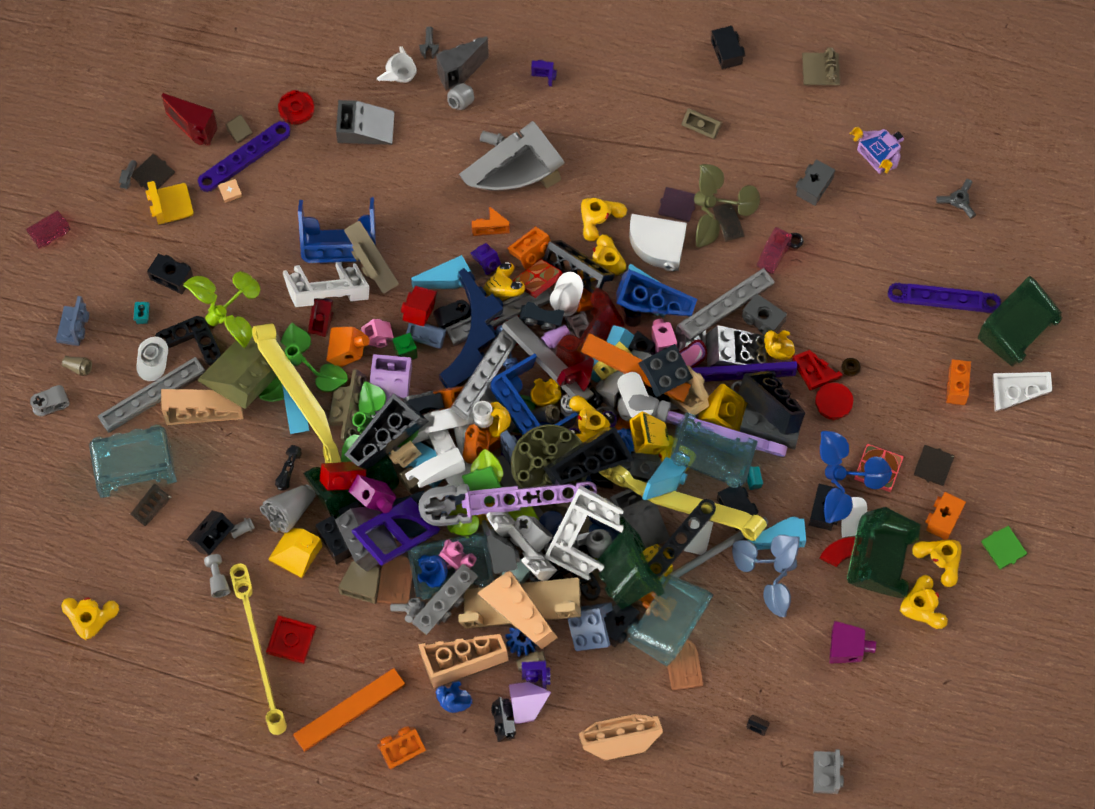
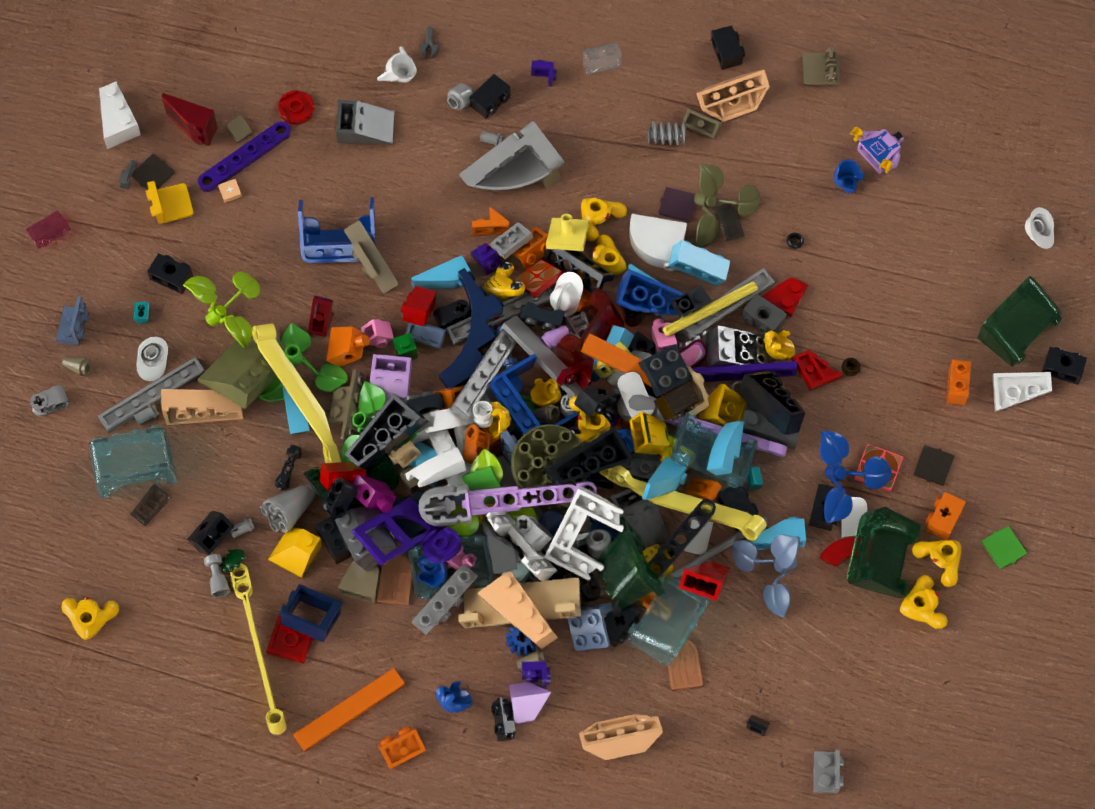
black beam [155,316,221,366] -> none
white wedge [283,262,369,307] -> none
light grey piece [390,598,425,623] -> none
light nougat wedge [418,634,509,688] -> none
flat silver slope [436,36,489,91] -> none
clear pink slope [757,227,792,274] -> none
dark grey brick [796,159,835,206] -> none
red tile [815,382,854,420] -> none
magenta torso [829,621,876,663] -> none
dark purple plate [887,282,1001,313] -> none
dark grey piece [936,179,976,219] -> none
none -> white wedge [99,82,141,149]
none -> light grey pin [133,404,159,425]
none -> dark green piece [220,549,246,573]
none -> dark blue window [279,584,342,642]
none -> black piece [322,478,358,518]
none -> dark purple tile [422,528,462,563]
none -> black brick [469,74,511,119]
none -> light grey bracket [490,222,534,259]
none -> light yellow tile [546,214,589,251]
none -> black brick [574,378,620,418]
none -> clear brick [582,42,622,75]
none -> light grey piece [648,121,685,146]
none -> dark brown brick [654,381,700,421]
none -> light yellow axle [663,282,758,337]
none -> medium azure brick [668,240,730,286]
none -> black slope [670,285,711,318]
none -> red slope [678,561,731,601]
none -> orange slope [683,477,722,501]
none -> light nougat wedge [696,69,770,122]
none -> medium azure slope [707,421,744,475]
none -> red wing [761,277,808,317]
none -> blue hair [834,159,864,193]
none -> white piece [1025,207,1054,249]
none -> black brick [1042,347,1087,385]

